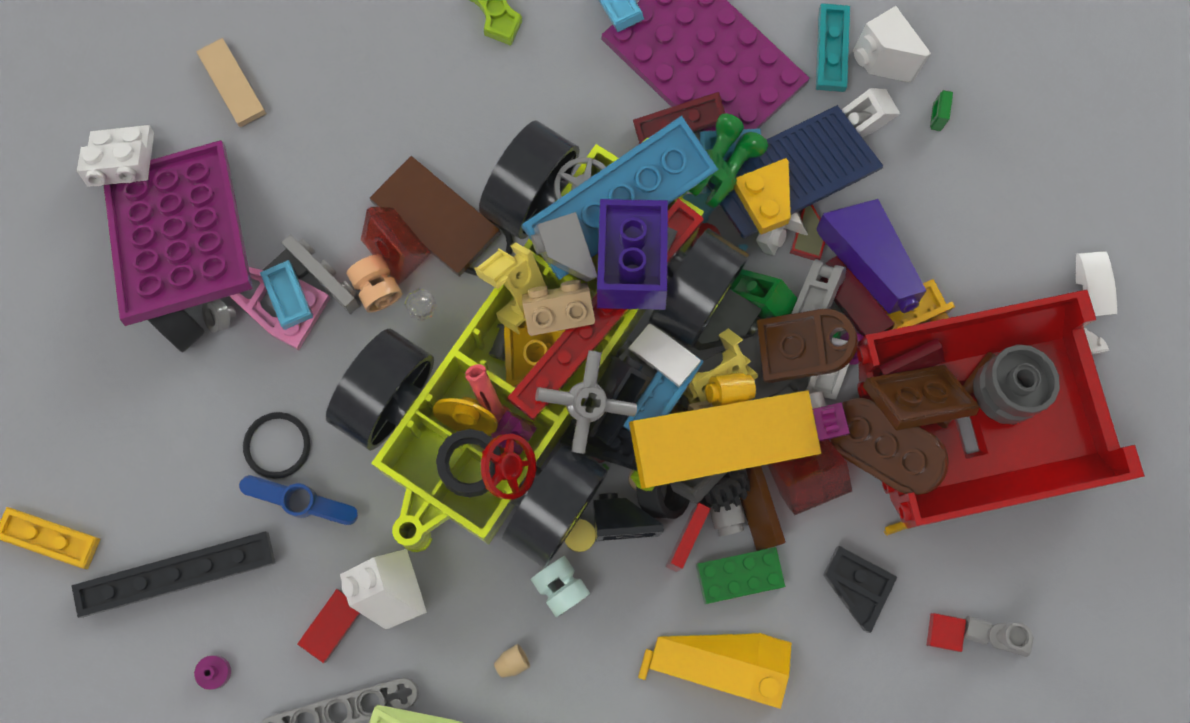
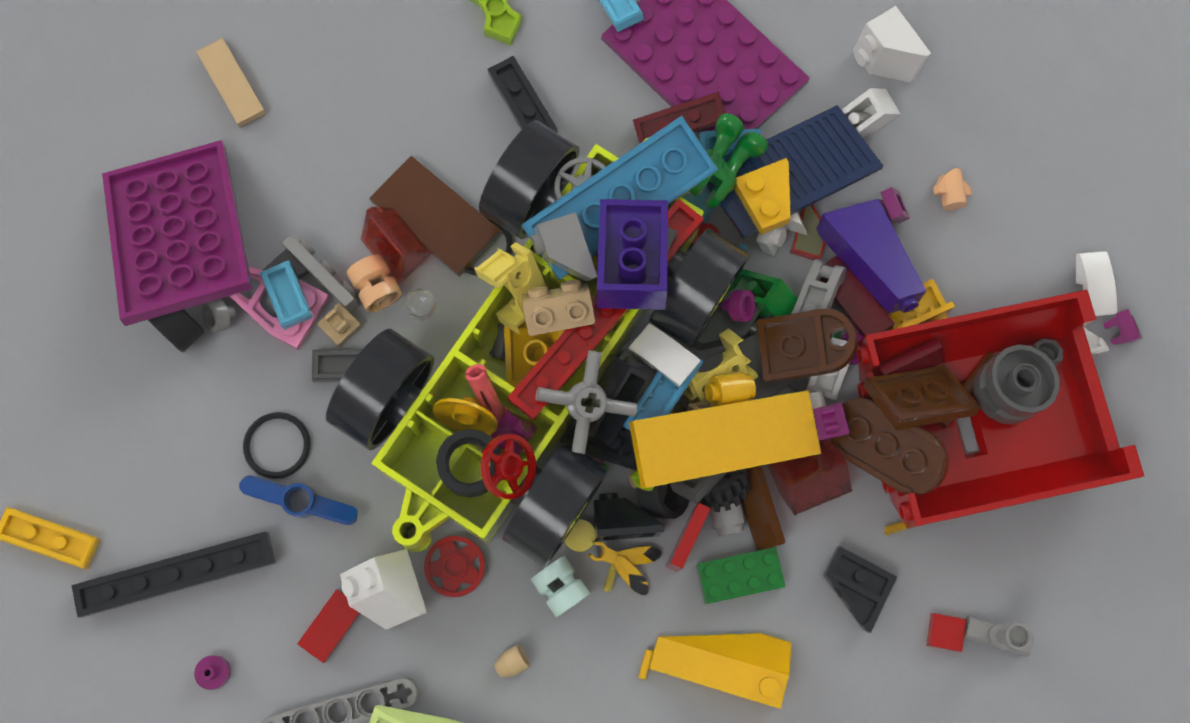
white plate [77,125,154,187] -> none
teal plate [815,3,850,92] -> none
green tile [930,90,953,131] -> none
none -> dark grey tile [312,349,363,382]
none -> tan tile [317,303,362,348]
none -> red wheel [424,536,485,597]
none -> black plate [487,55,558,133]
none -> yellow piece [587,541,662,595]
none -> light yellow leg [603,564,617,592]
none -> magenta tile [722,290,755,322]
none -> magenta tile [879,187,910,223]
none -> light nougat piece [933,168,972,210]
none -> dark grey tile [1032,338,1063,367]
none -> magenta tile [1104,309,1143,345]

